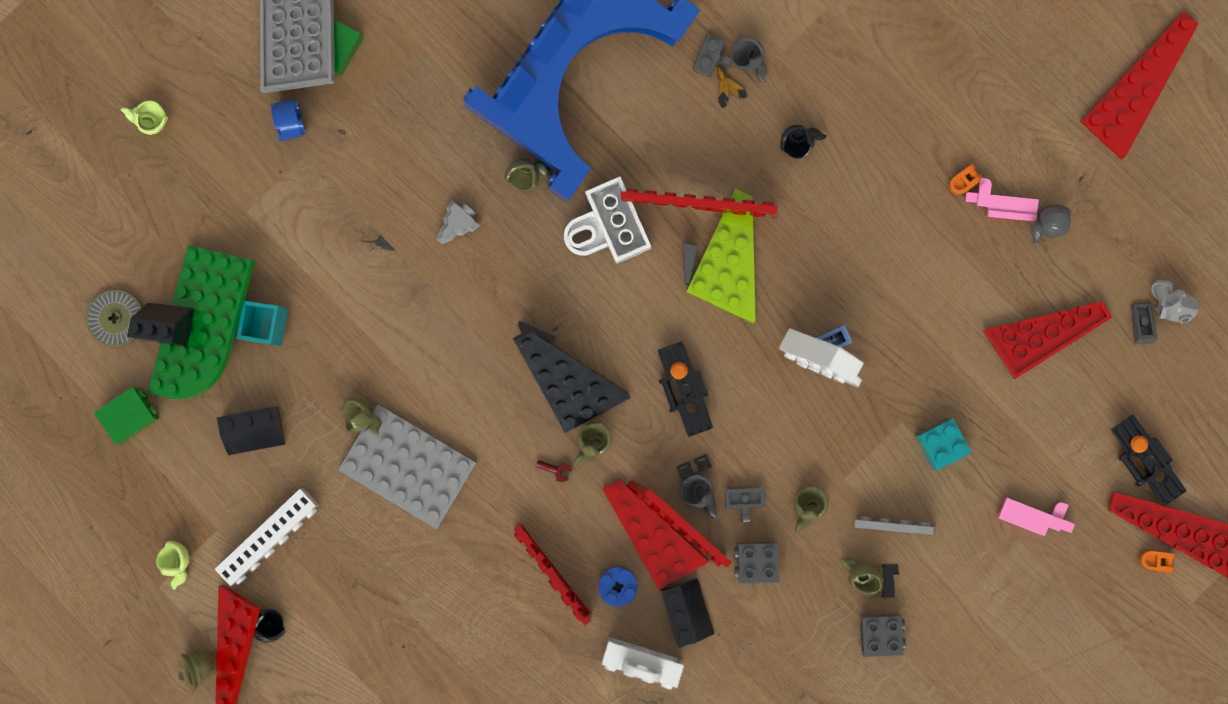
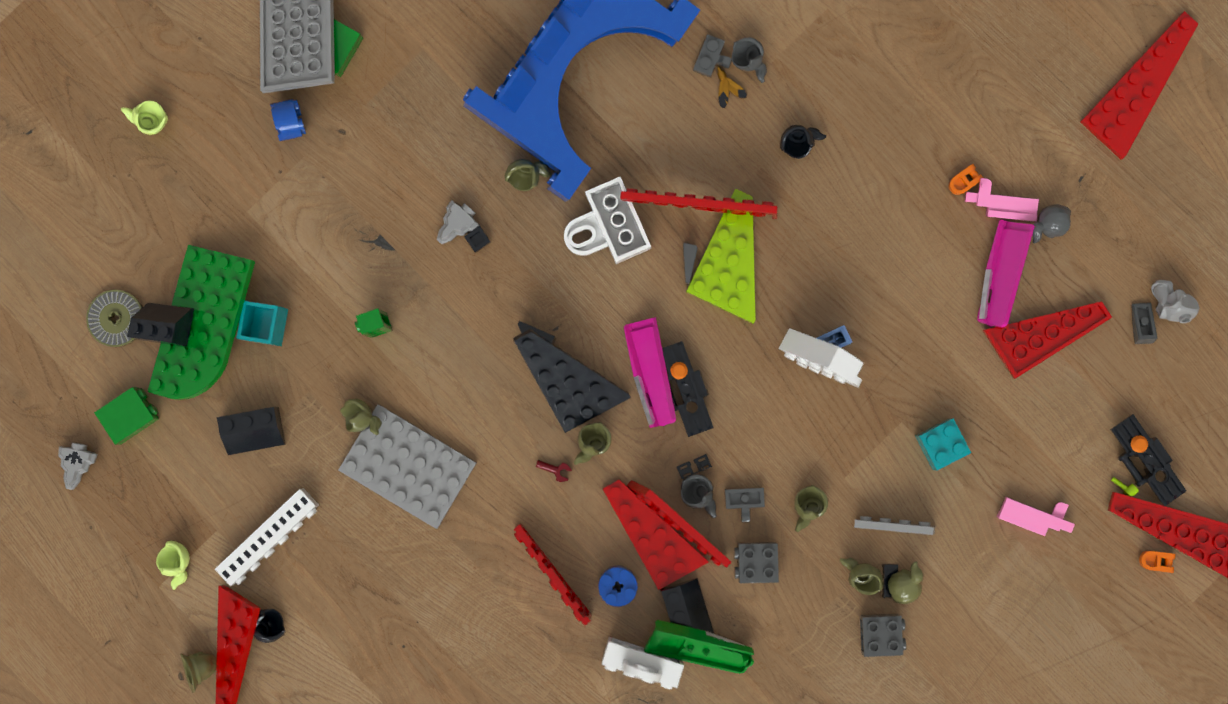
none -> light grey rock [58,442,98,490]
none -> green brick [355,308,393,338]
none -> black plate [464,226,491,253]
none -> dark pink piece [624,317,676,428]
none -> green piece [644,620,754,674]
none -> olive hair [888,561,923,604]
none -> dark pink piece [977,219,1035,327]
none -> lime hand [1111,477,1139,497]

